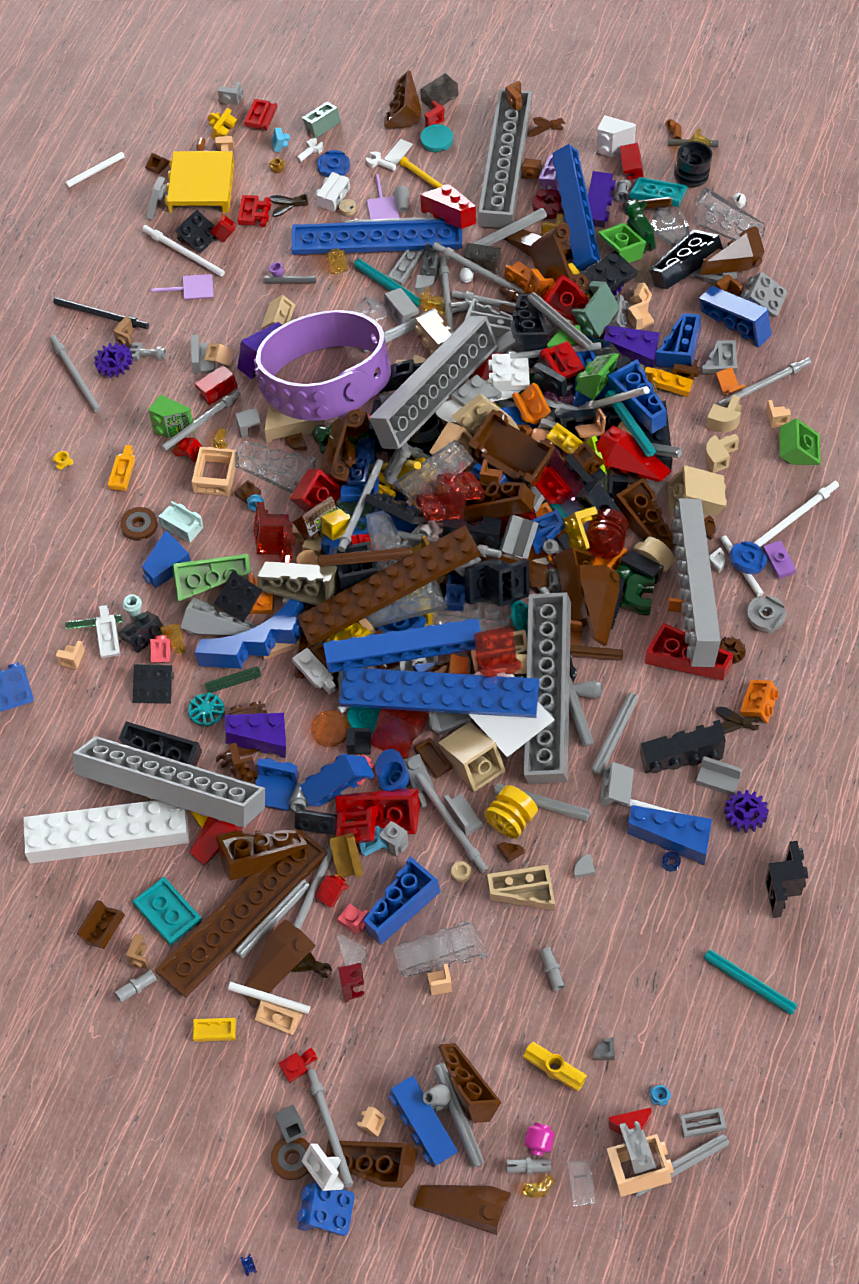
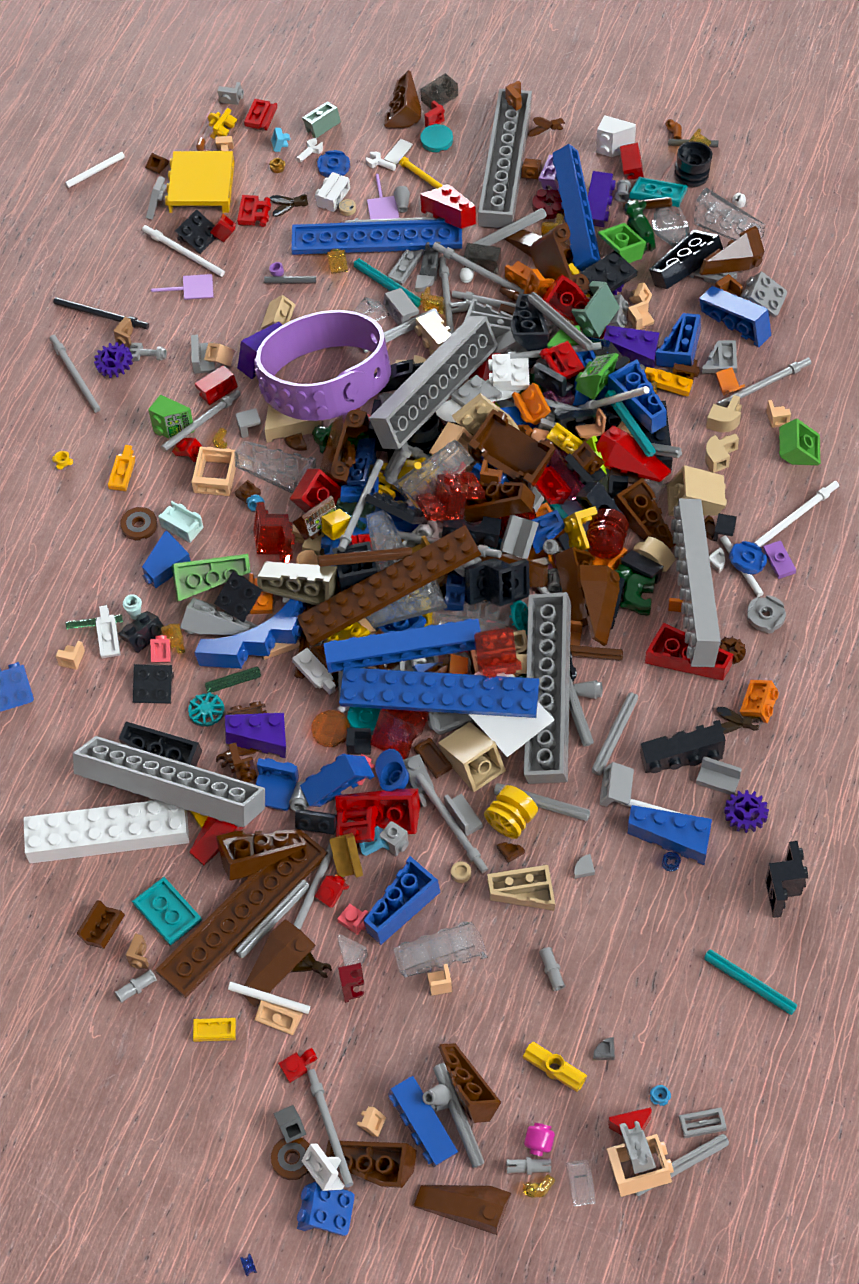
none -> black panel [713,513,737,542]

